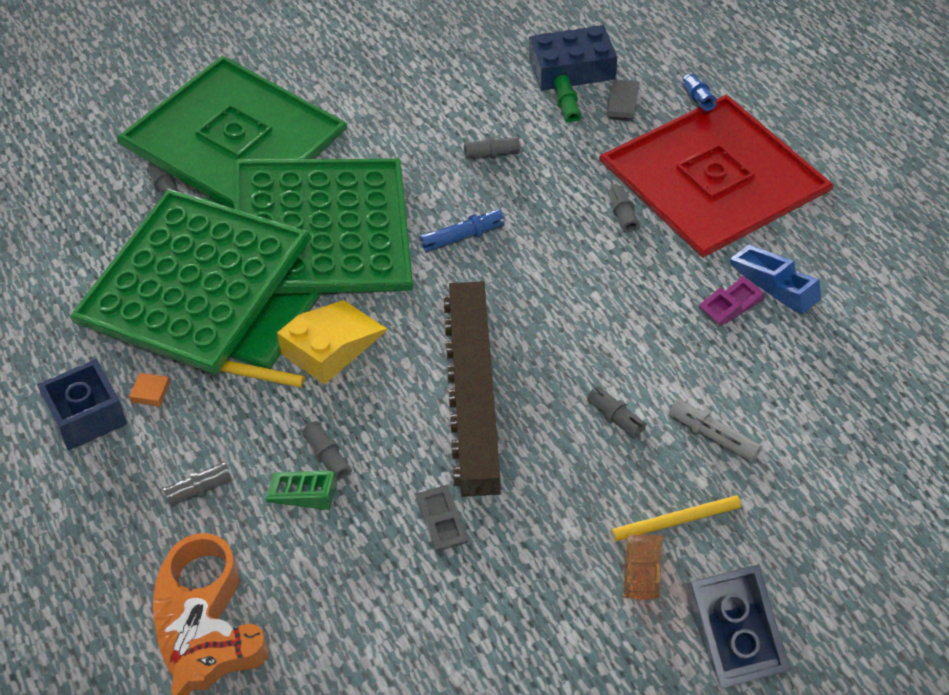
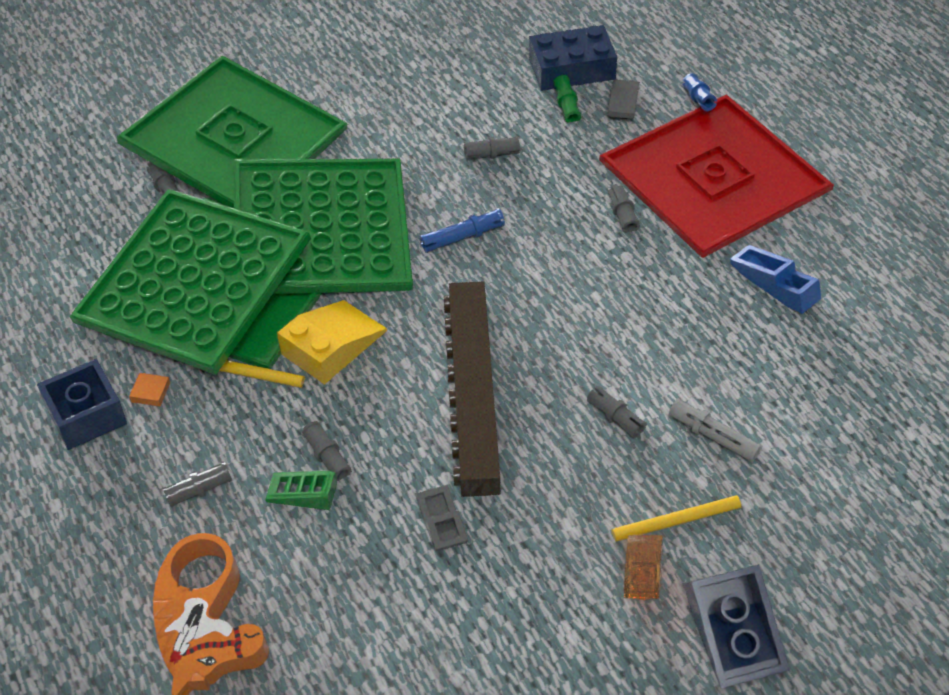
magenta slope [699,276,765,326] -> none

